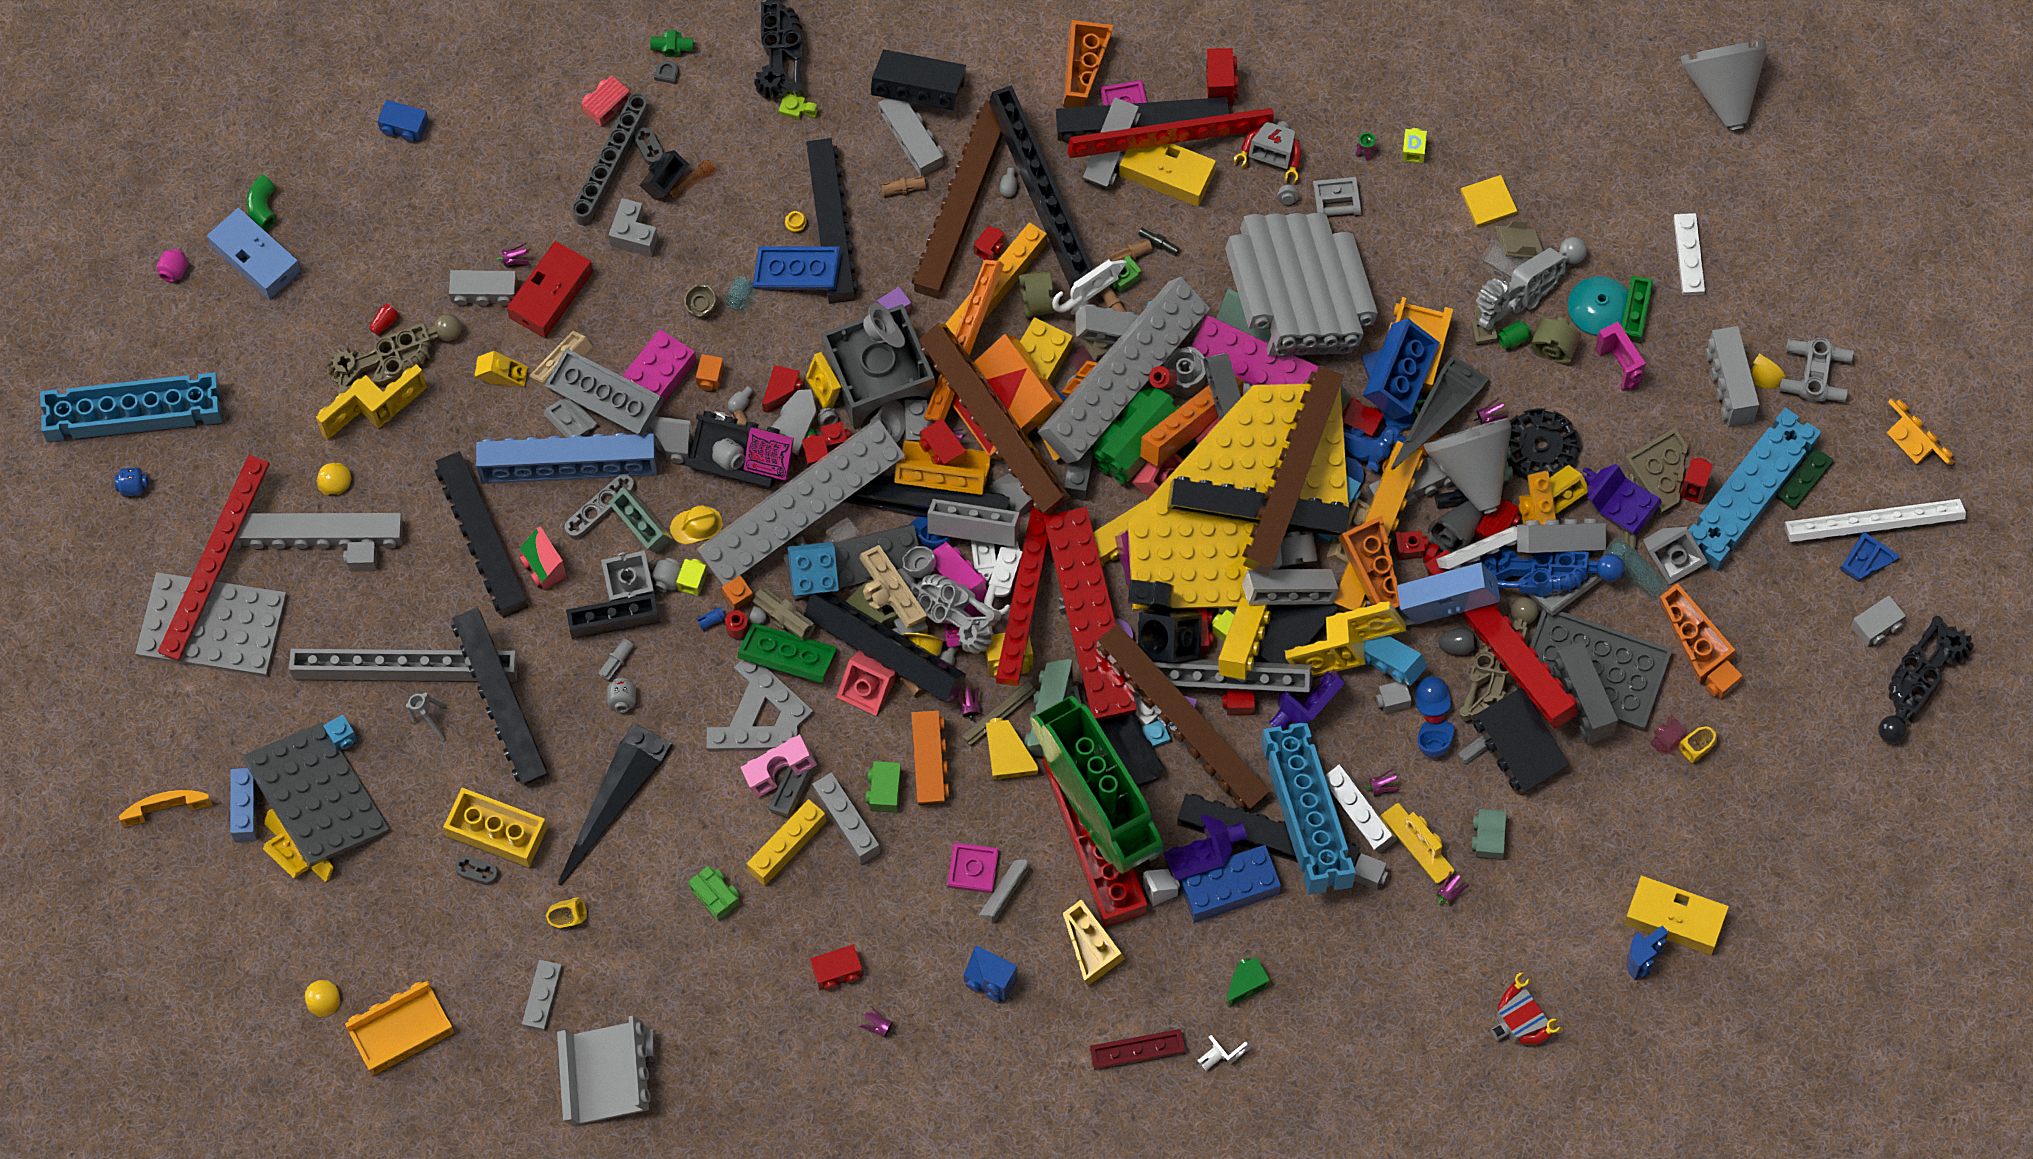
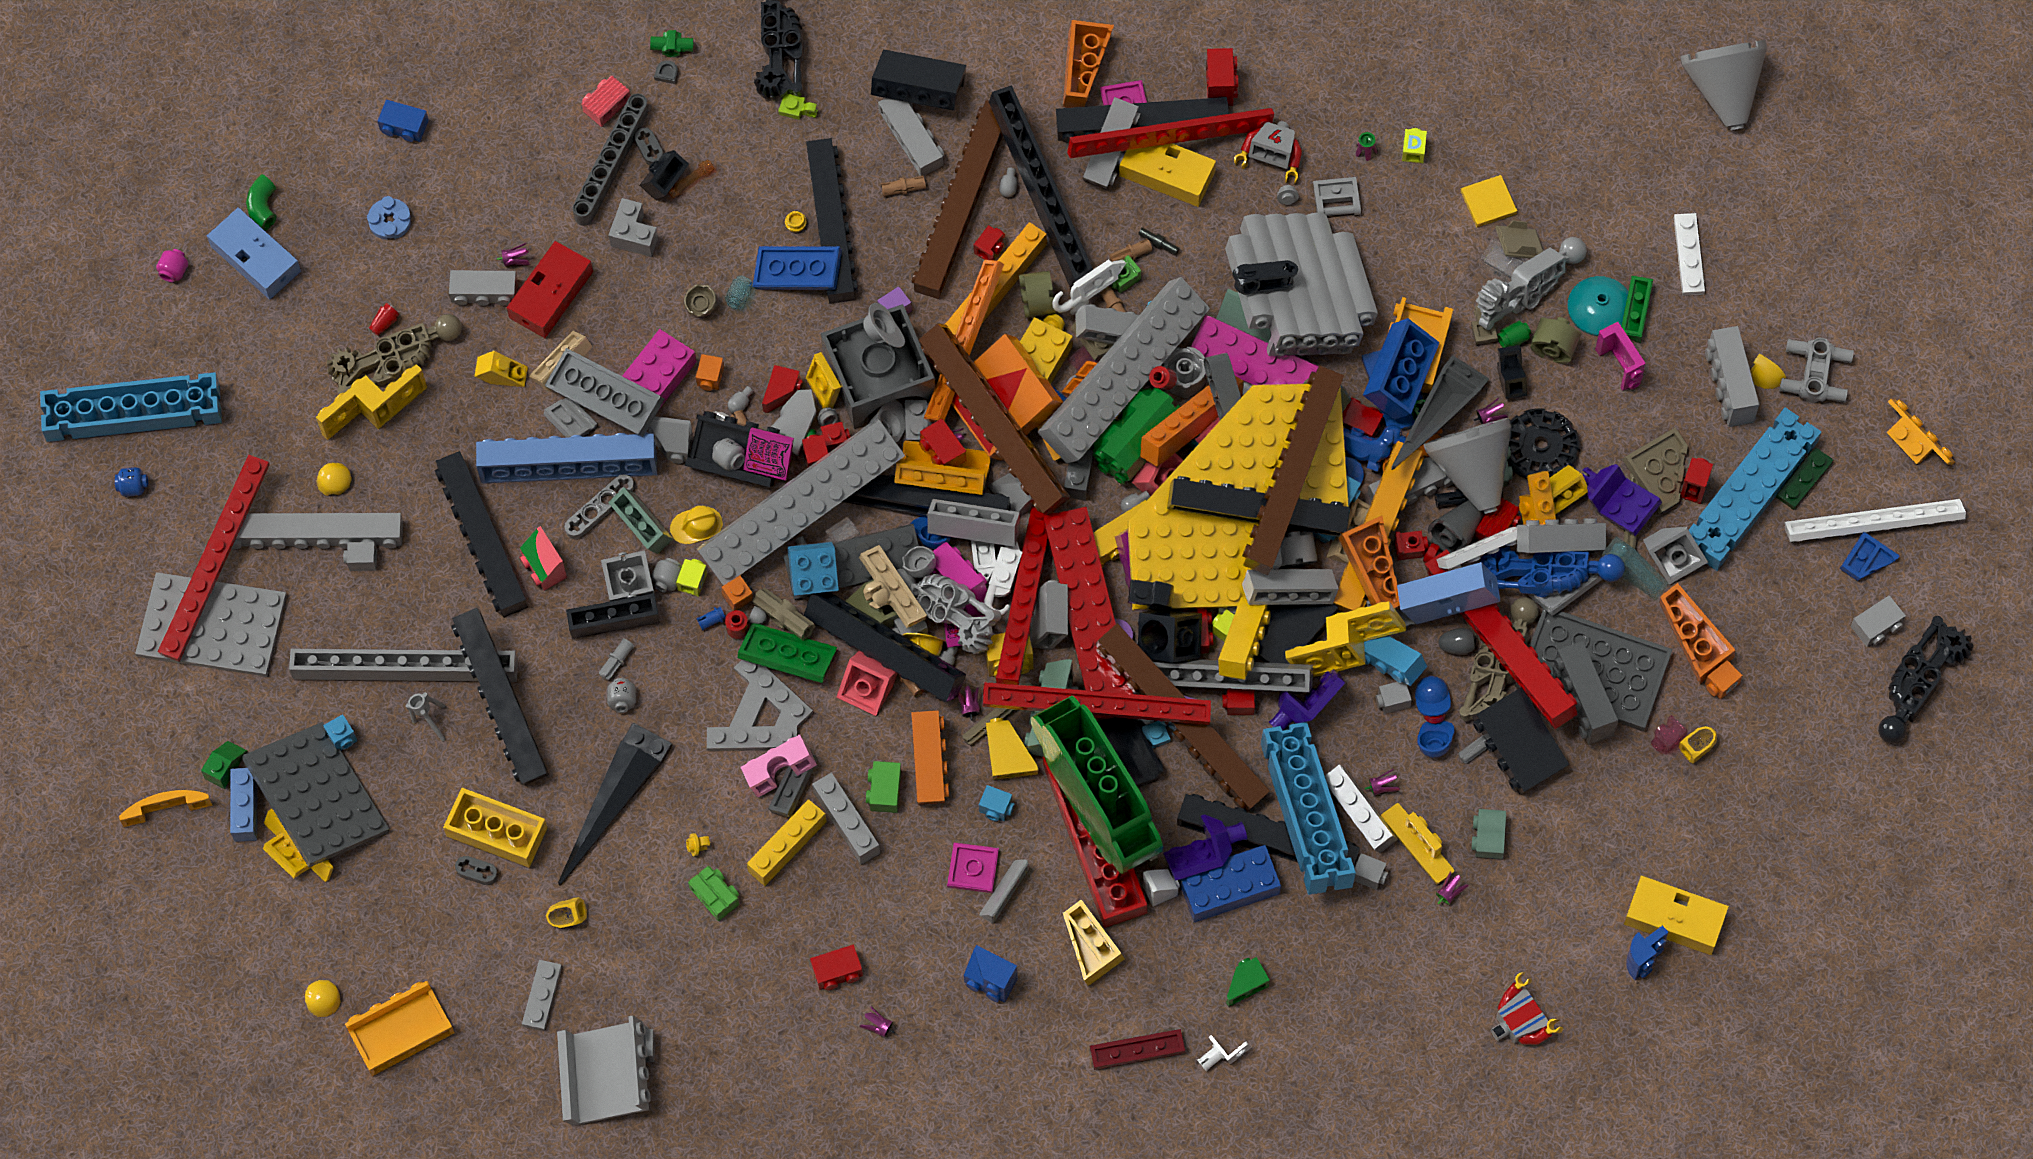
none -> green slope [201,741,248,789]
none -> medium blue plate [367,196,411,240]
none -> yellow plate [686,833,710,856]
none -> dark azure brick [979,785,1015,821]
none -> red plate [982,682,1211,725]
none -> light grey brick [1030,580,1068,650]
none -> yellow plate [1043,314,1065,331]
none -> light grey cylinder [1120,491,1150,513]
none -> black piece [1232,260,1299,295]
none -> black brick [1497,345,1527,399]

